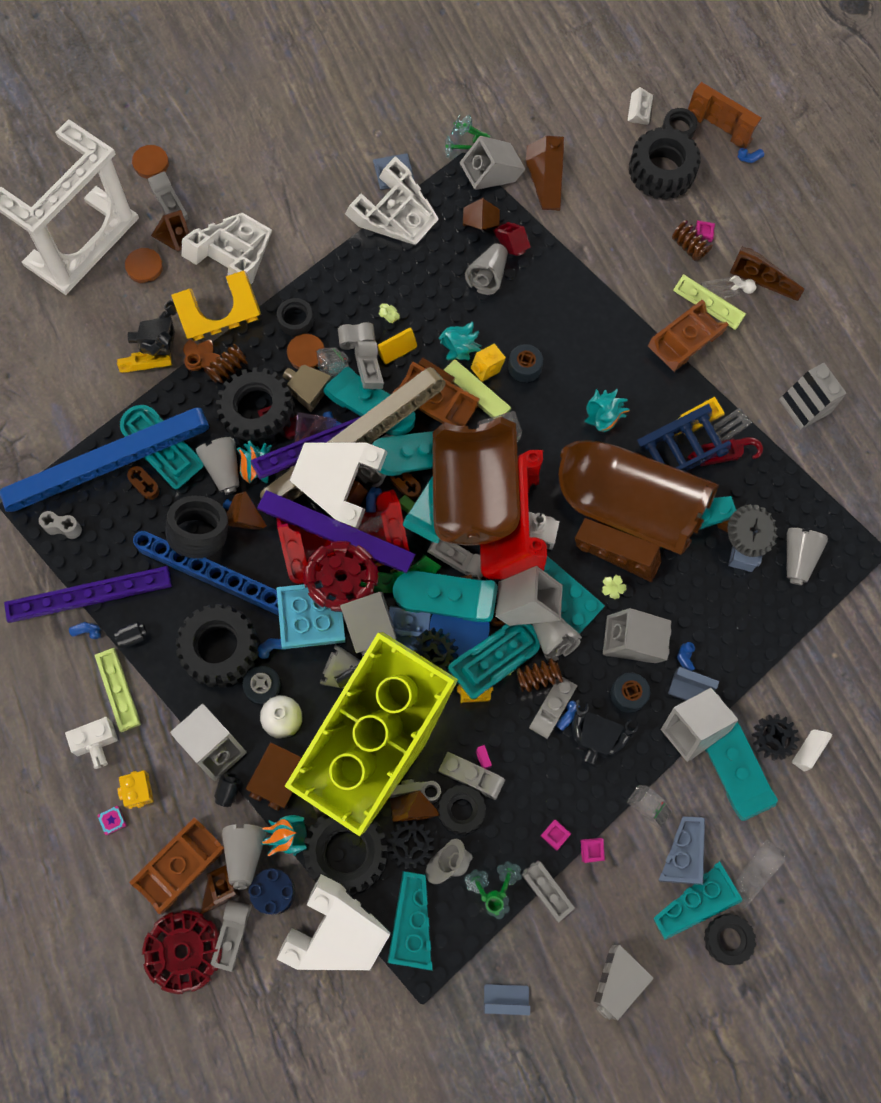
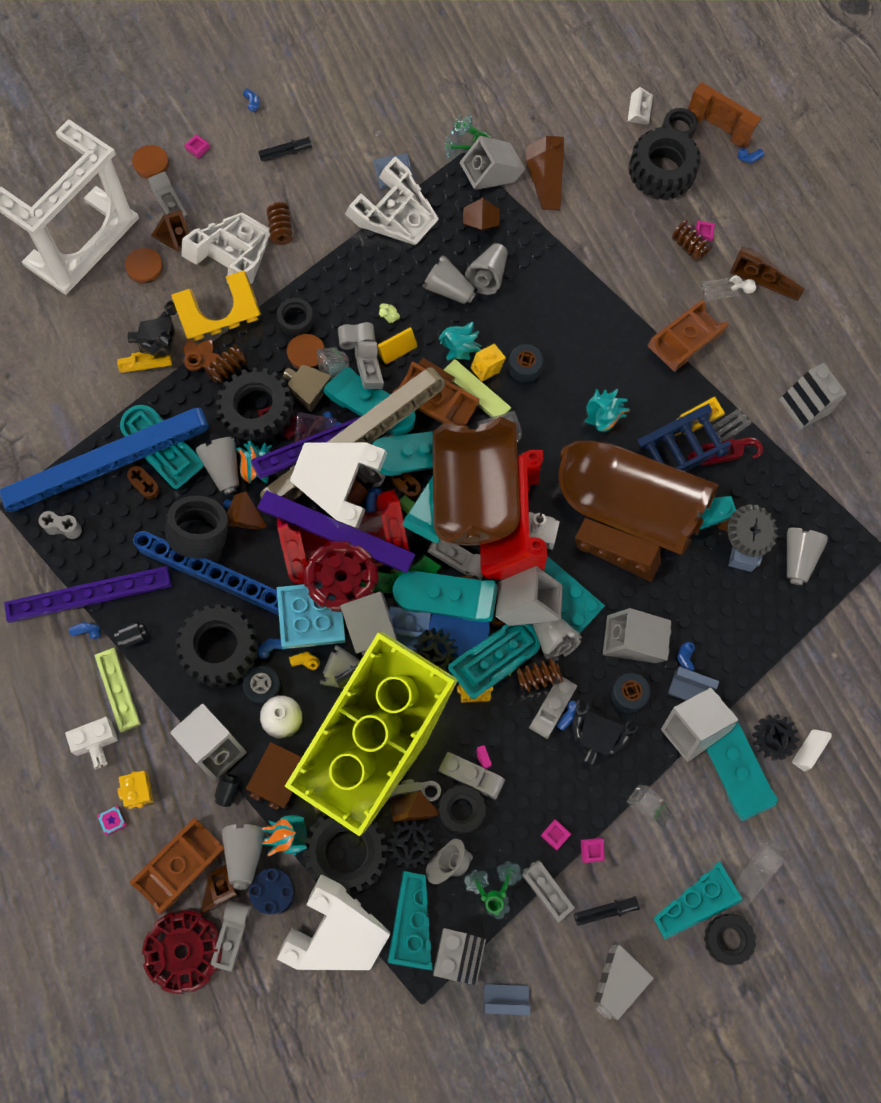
dark red slope [493,222,531,256] -> none
yellowish green plant [602,575,627,599] -> none
sand blue wing [659,816,705,885] -> none
yellowish green tile [673,274,746,330] -> none
none -> dark pink tile [184,134,210,159]
none -> blue arm [243,88,260,113]
none -> black axle [258,136,312,161]
none -> reddish brown piece [266,202,294,245]
none -> yellow arm [289,652,320,670]
none -> light grey cone [422,255,476,304]
none -> light grey slope [433,928,486,985]
none -> black axle [574,896,640,926]

